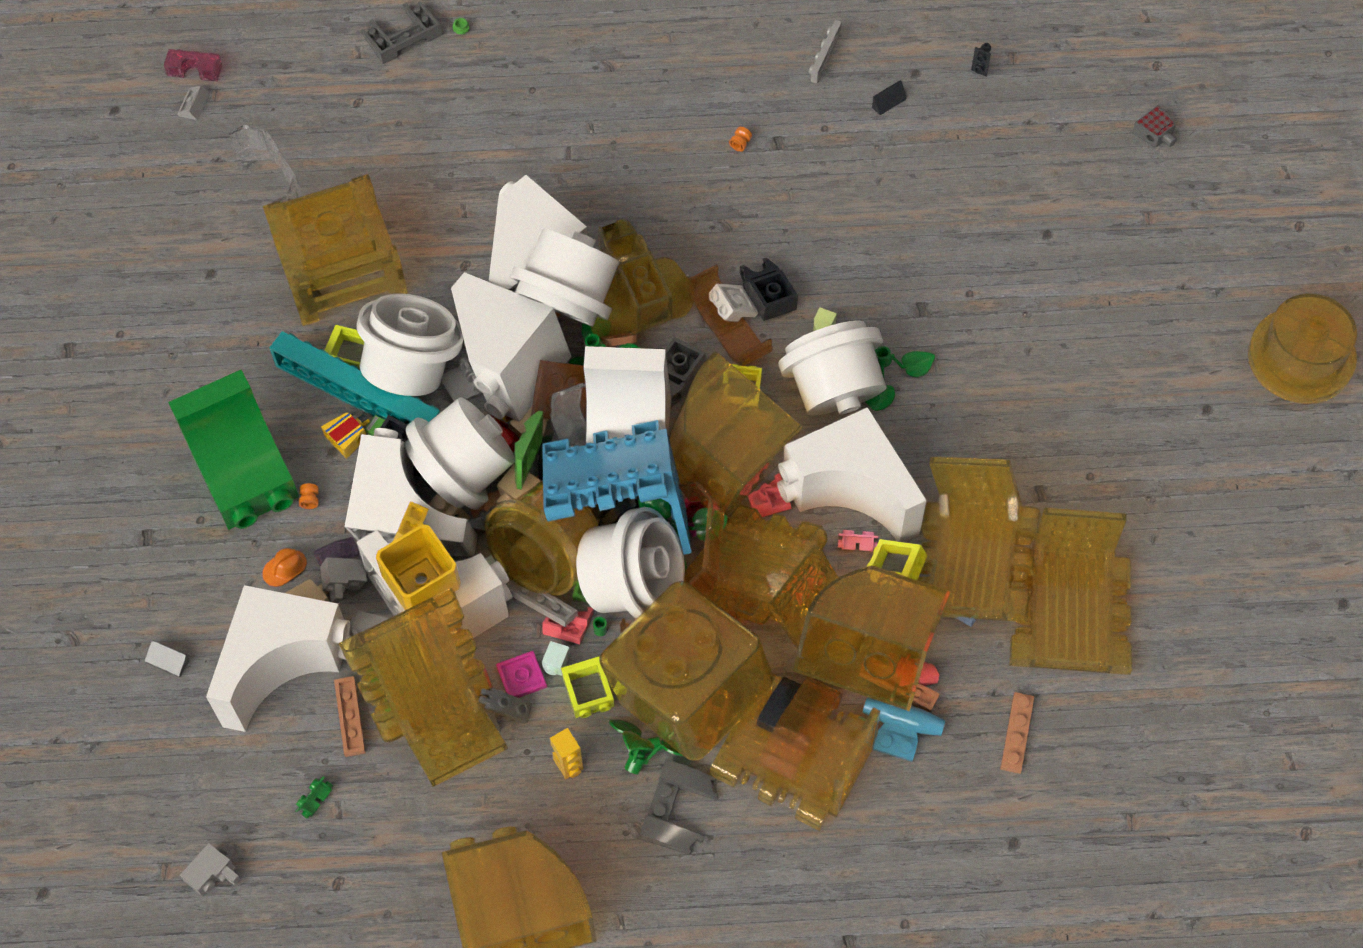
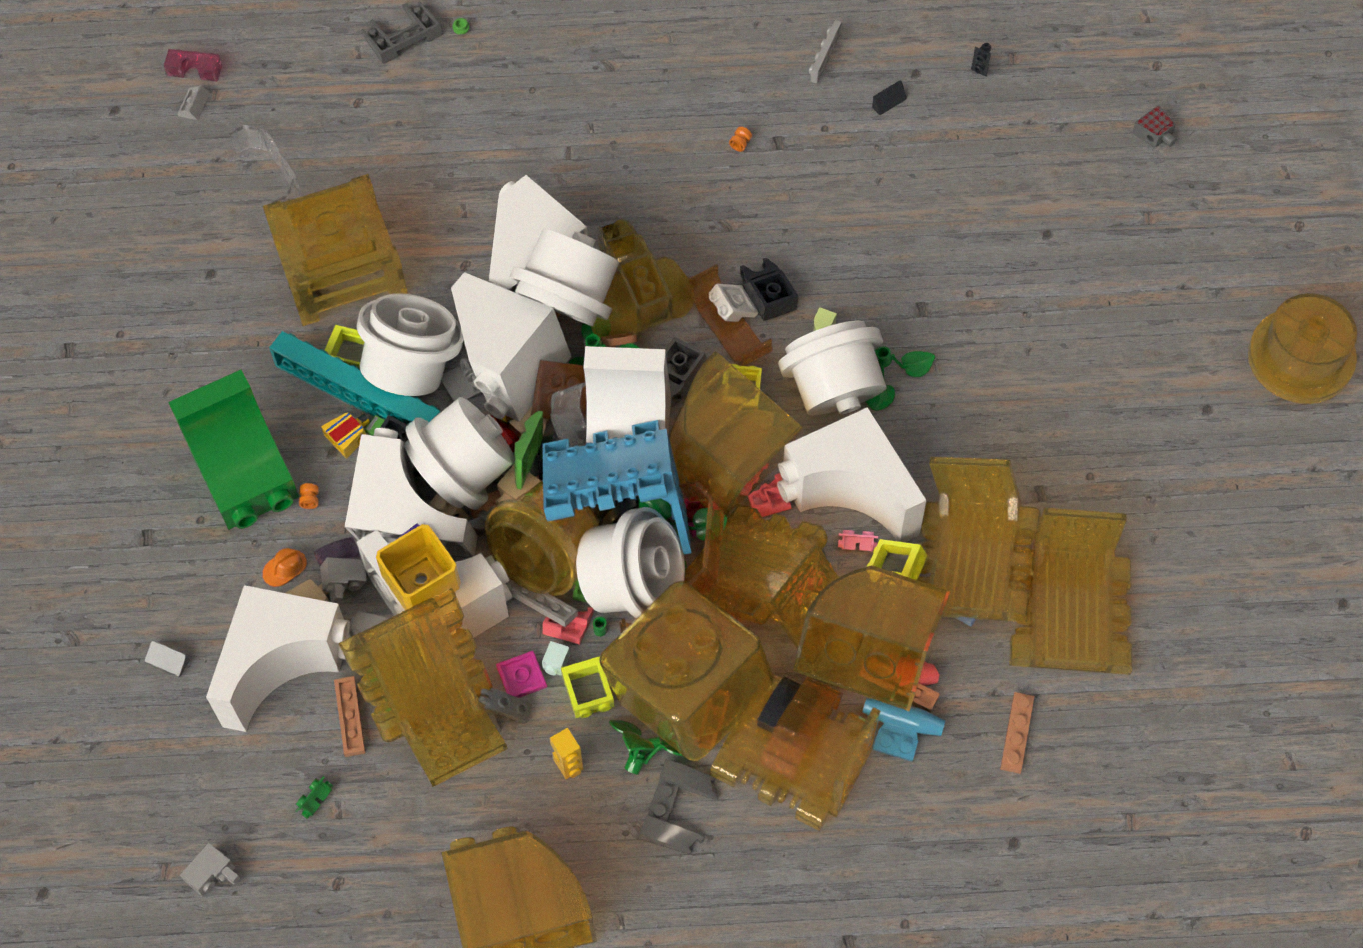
yellow hinge [393,501,429,541] -> none

